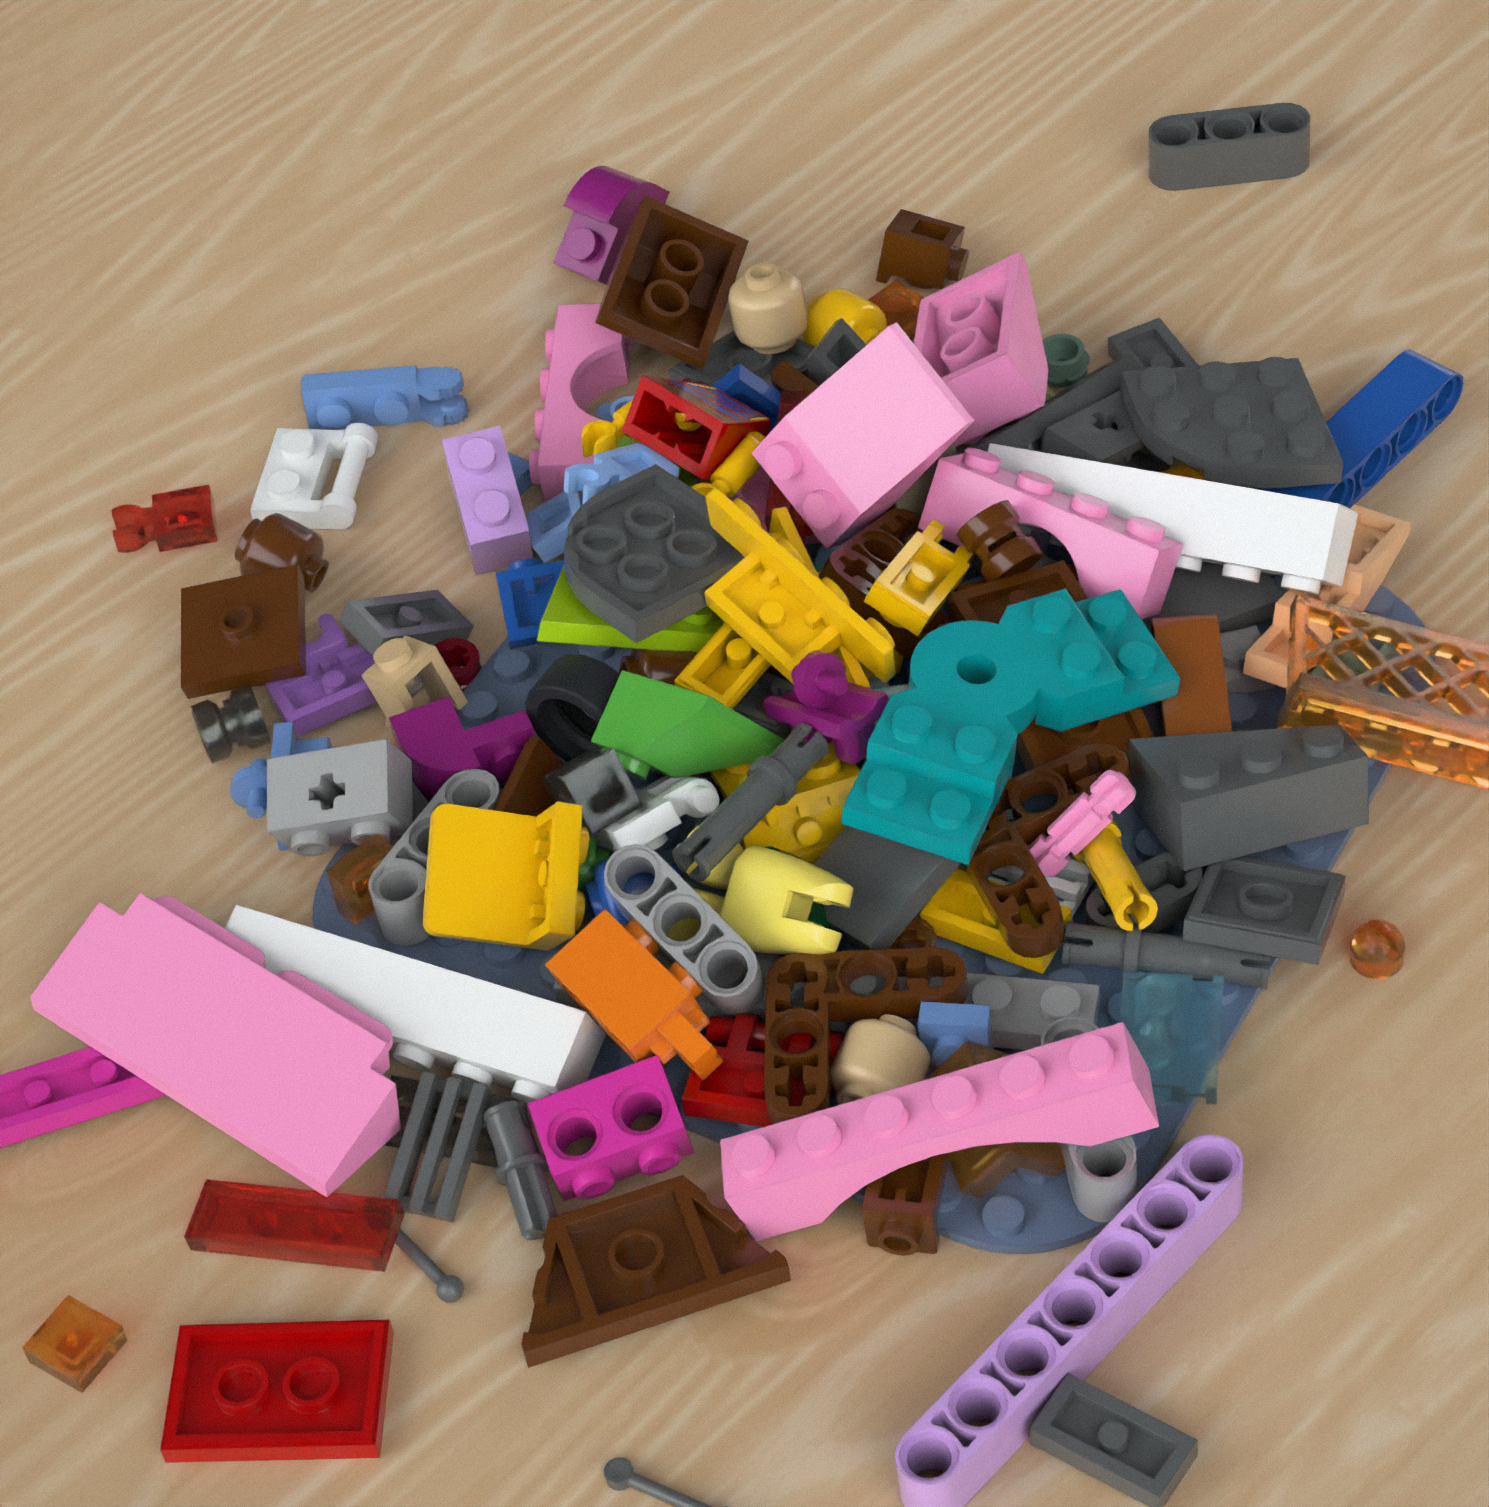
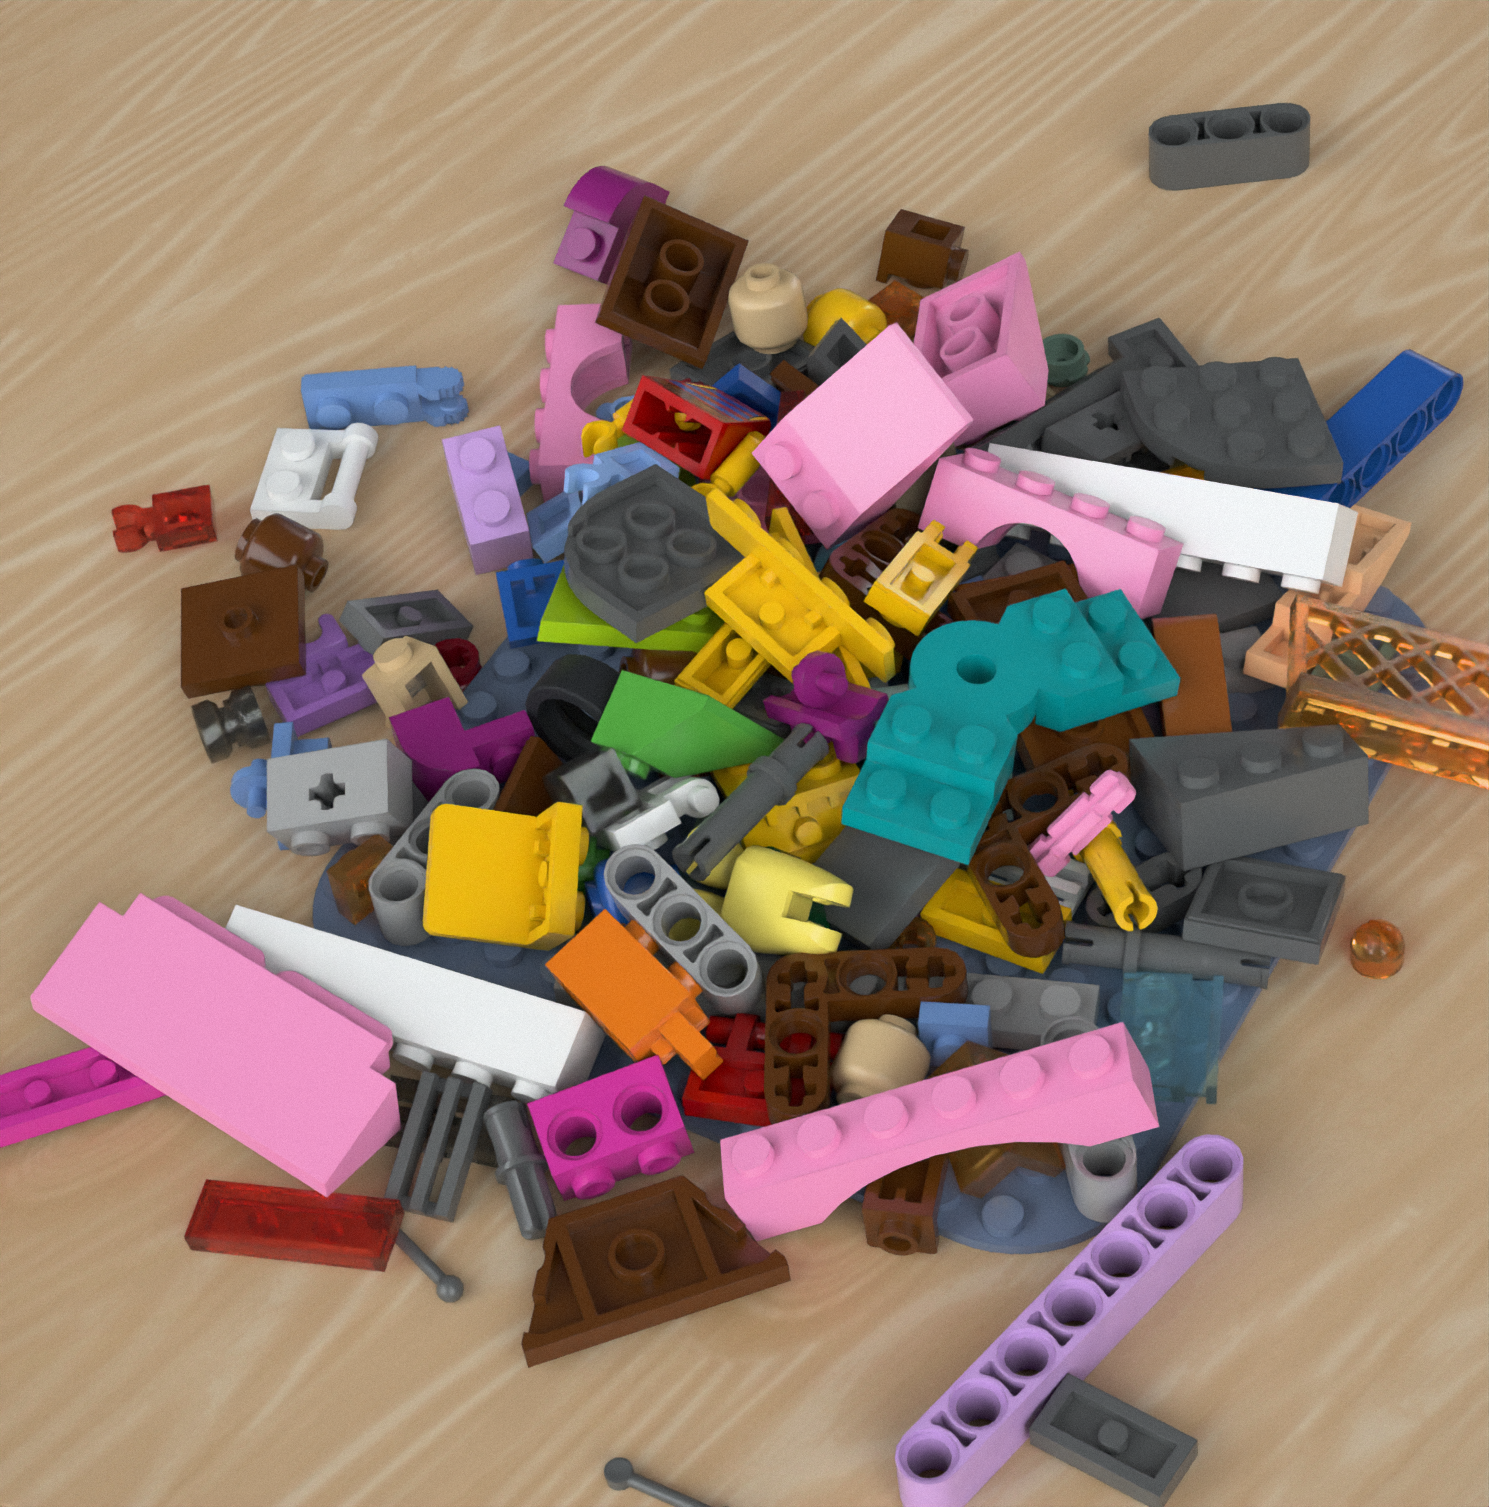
clear orange plate [22,1295,128,1393] -> none
red tile [160,1319,394,1463] -> none
reddish brown wheel [956,500,1044,582] -> none

